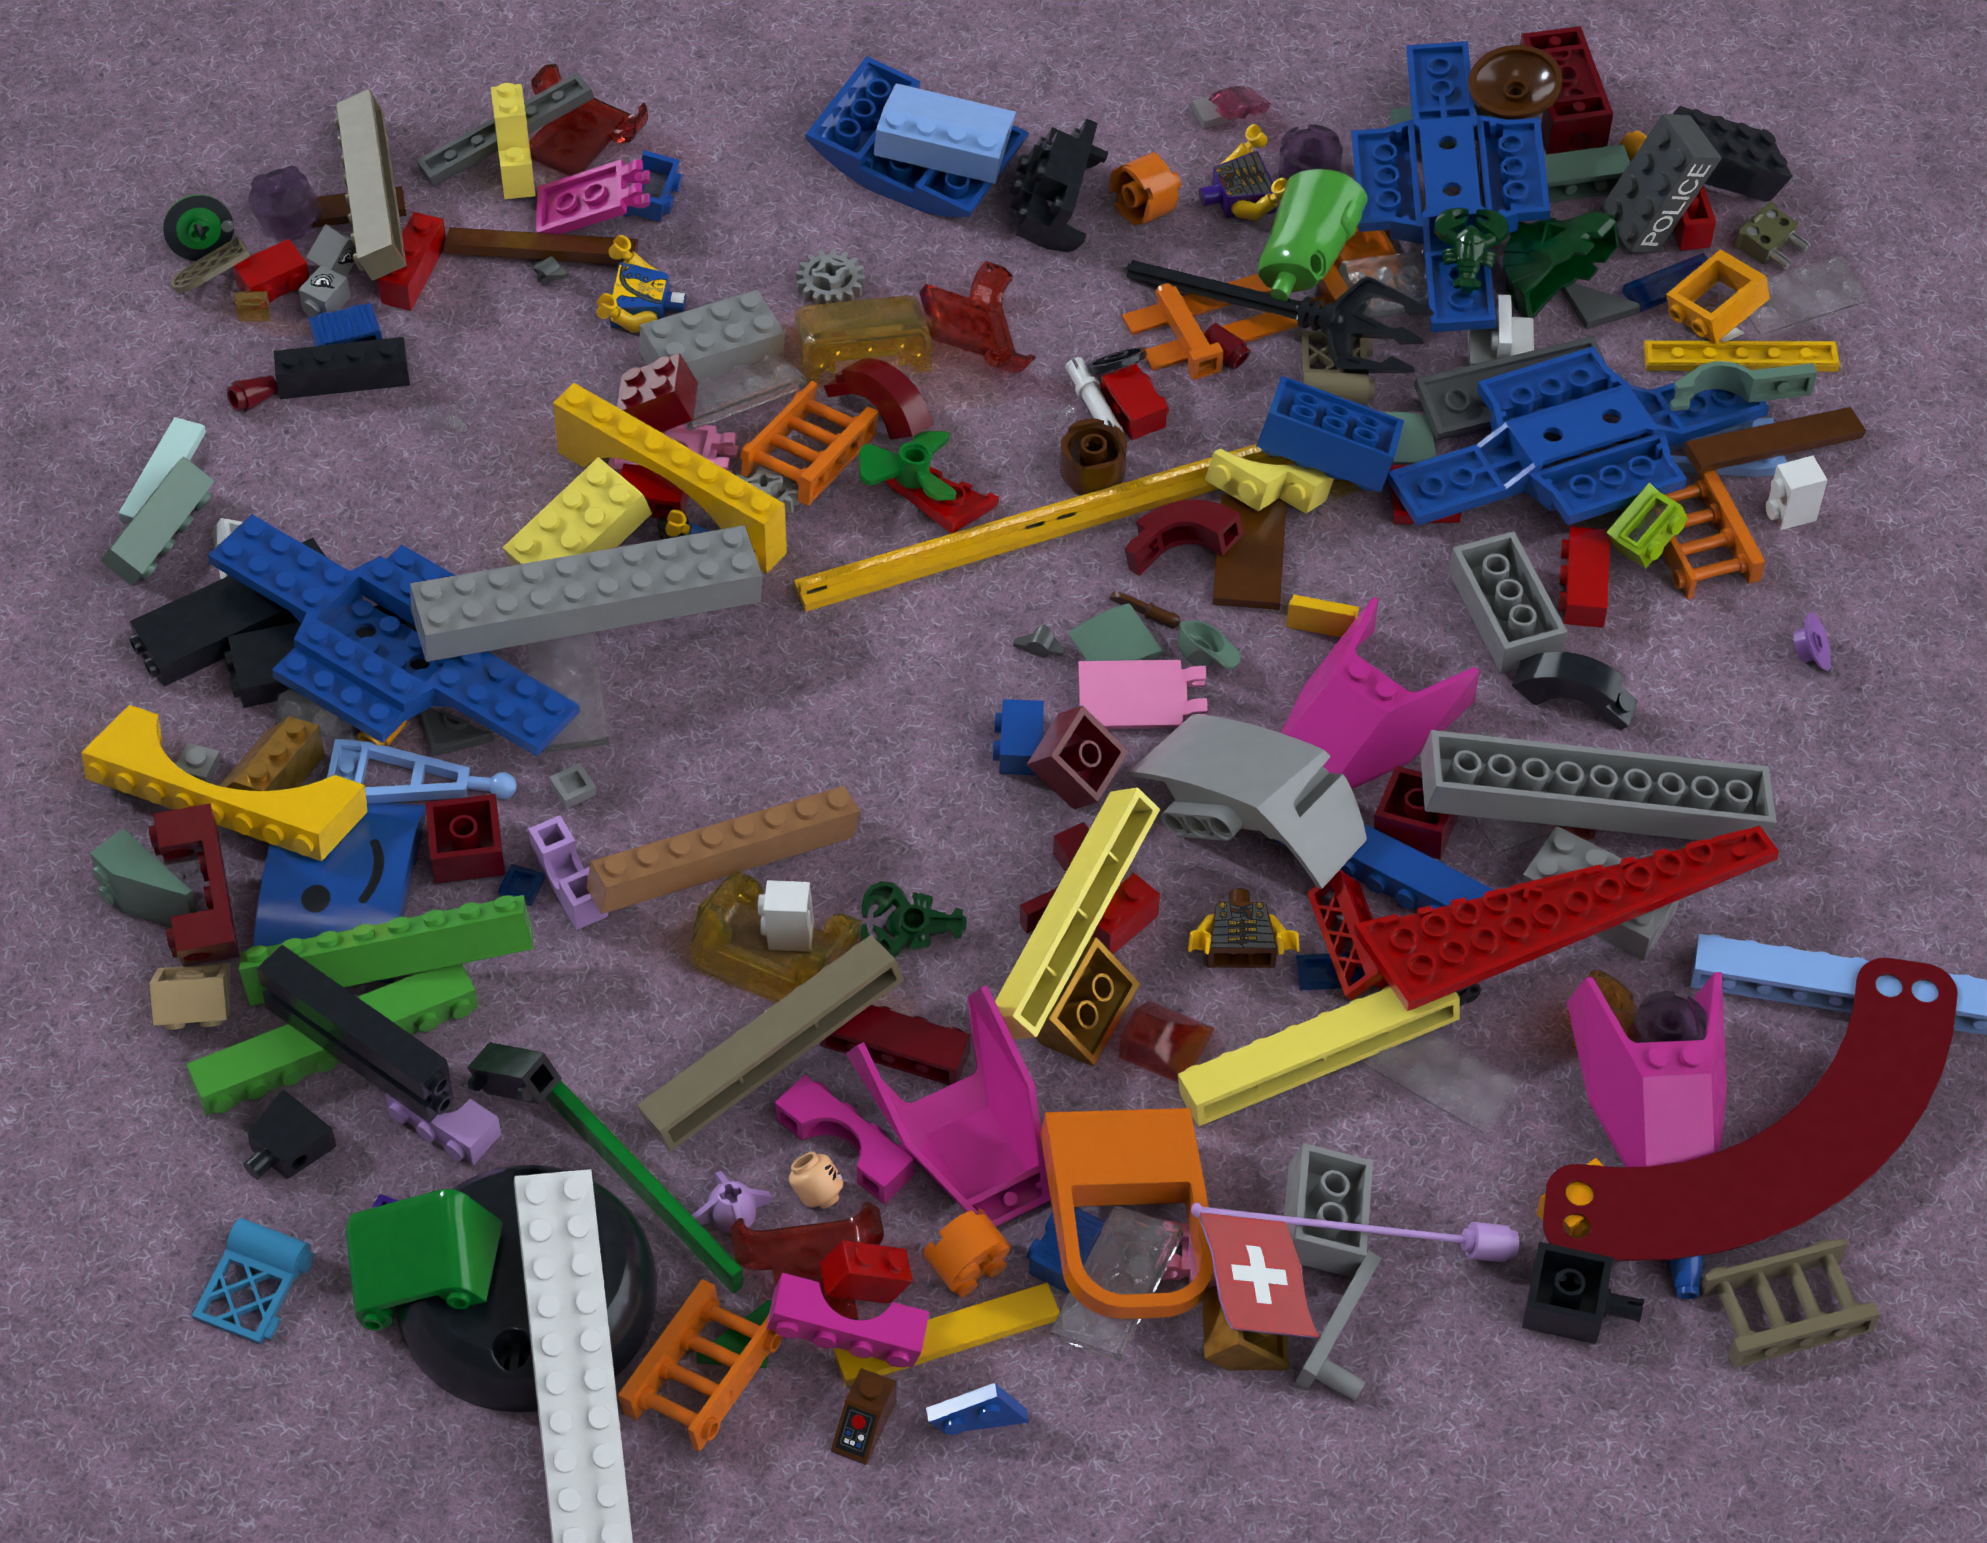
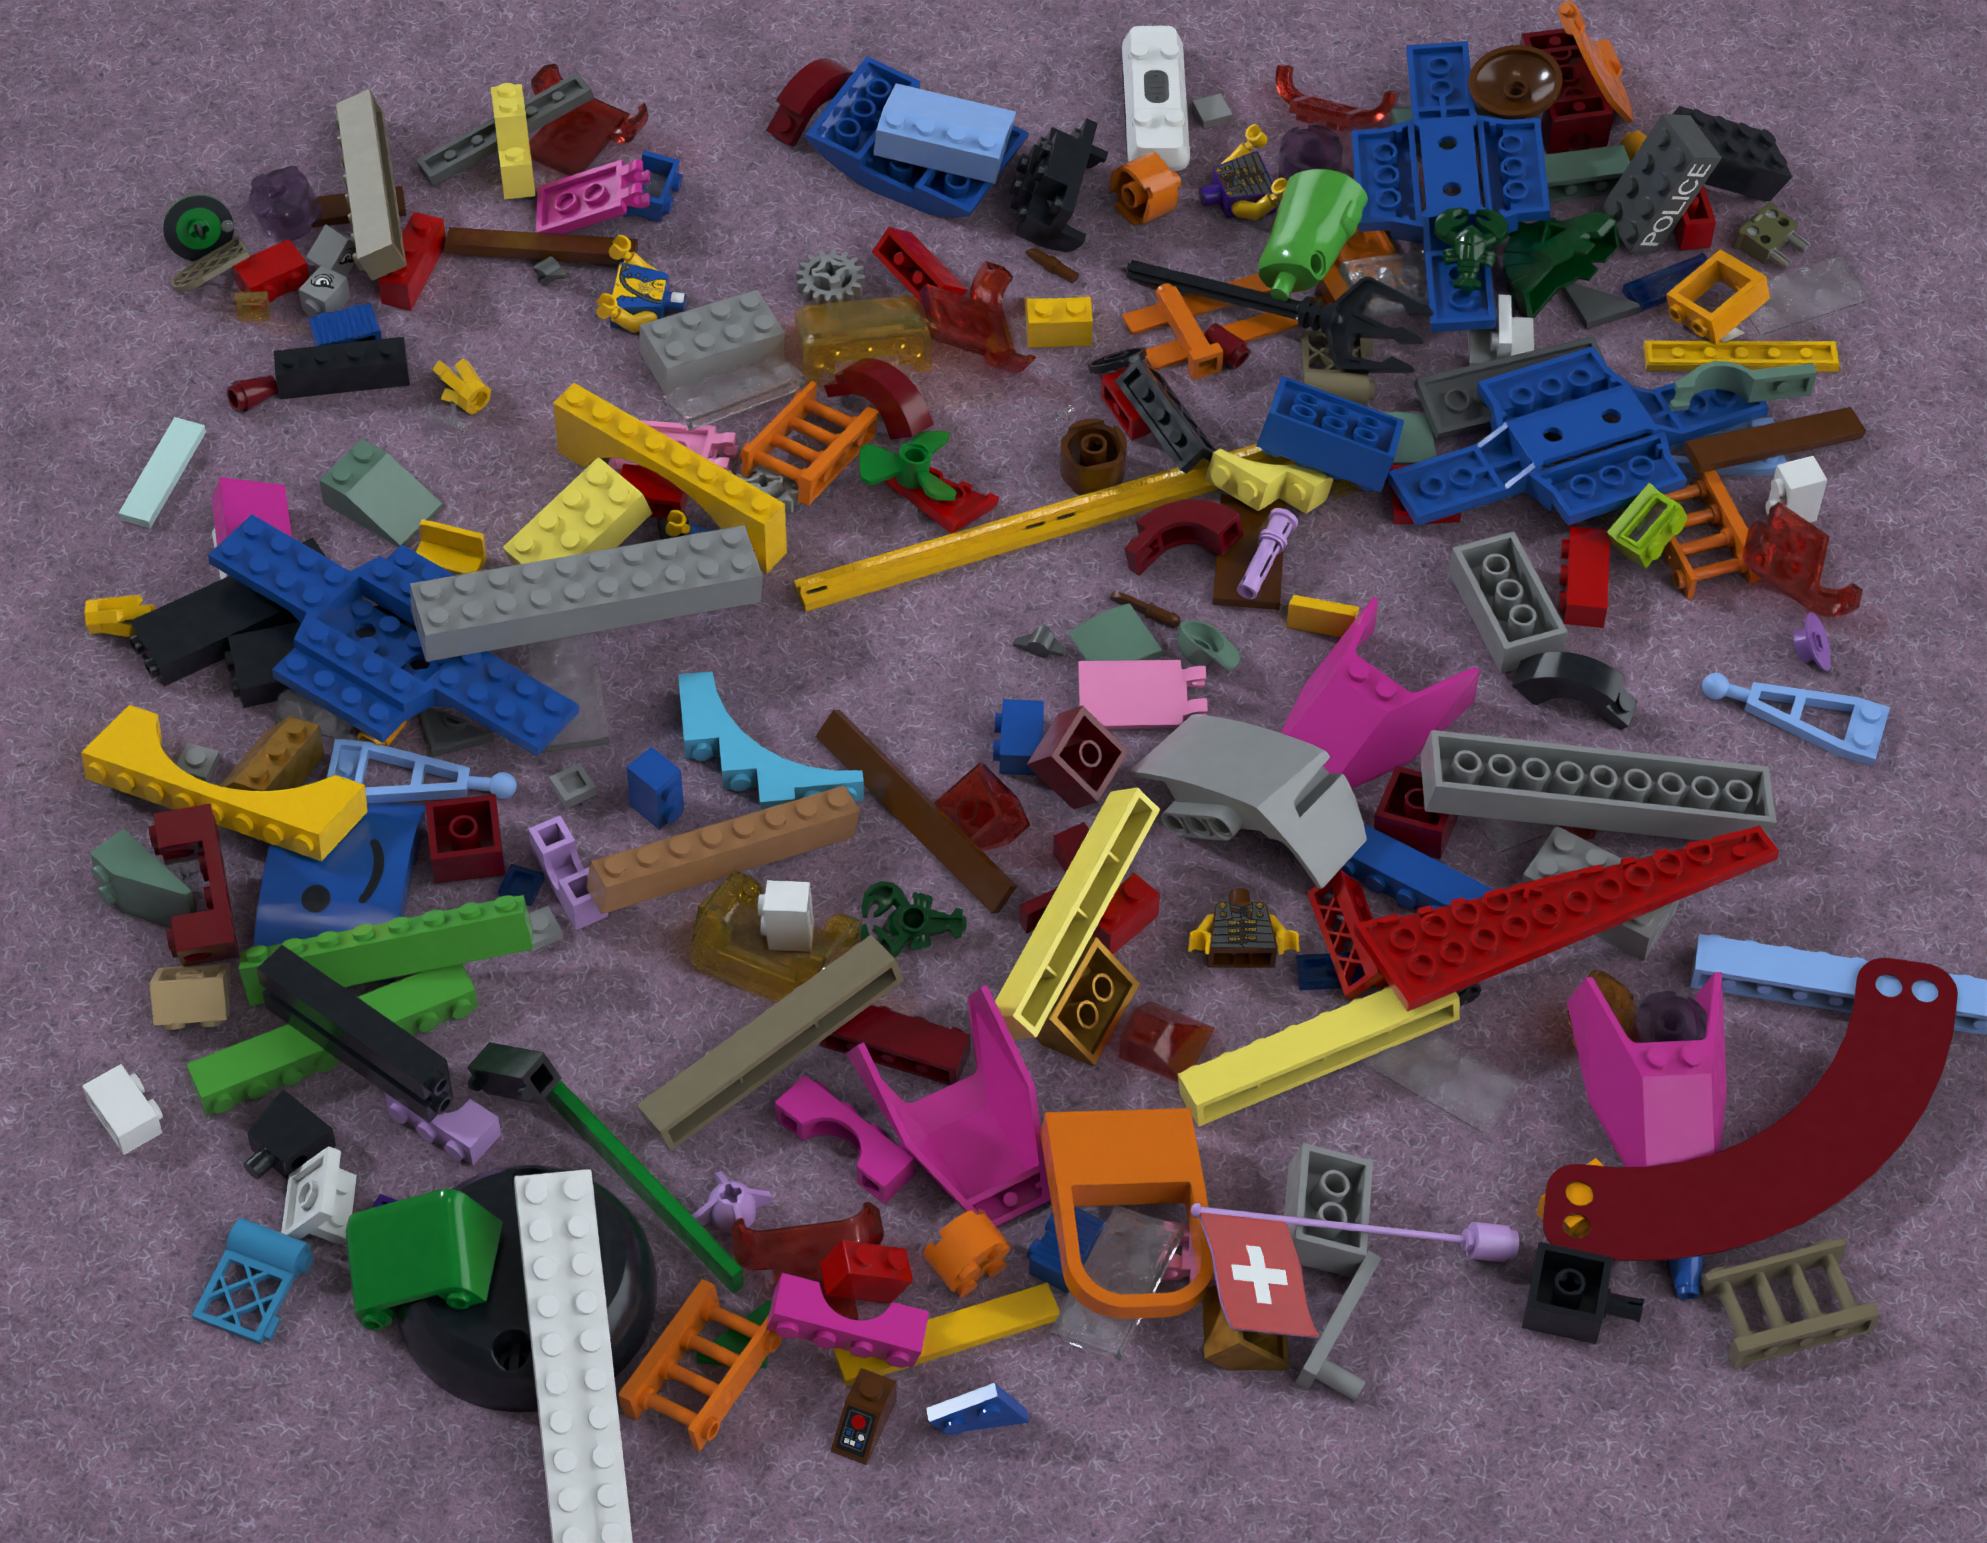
sand green brick [100,456,215,585] -> none
dark red brick [617,353,698,432] -> none
light nougat head [789,1152,844,1209] -> none
white pin [1065,357,1124,433] -> none
clear pink slope [1208,86,1272,120] -> none
none -> white brick [82,1064,163,1155]
none -> yellow rock [84,594,157,637]
none -> dark pink brick [211,477,292,546]
none -> white bracket [281,1146,357,1244]
none -> sand green slope [319,438,443,547]
none -> yellow panel [416,519,487,575]
none -> yellow rock [432,358,491,415]
none -> light grey plate [529,906,563,952]
none -> blue brick [626,746,684,830]
none -> medium azure arch [678,671,864,810]
none -> dark red arch [766,58,854,147]
none -> reddish brown tile [815,710,1018,913]
none -> red brick [872,227,968,315]
none -> clear red slope [934,762,1031,852]
none -> yellow slope [1024,295,1093,348]
none -> reddish brown piece [1026,248,1079,284]
none -> black fence [1115,359,1217,474]
none -> white piece [1122,26,1190,171]
none -> lavender pin [1237,508,1298,600]
none -> clear red piece [1275,64,1400,131]
none -> orange piece [1558,1,1634,124]
none -> light blue plate [1702,673,1890,766]
none -> clear red piece [1743,502,1863,617]

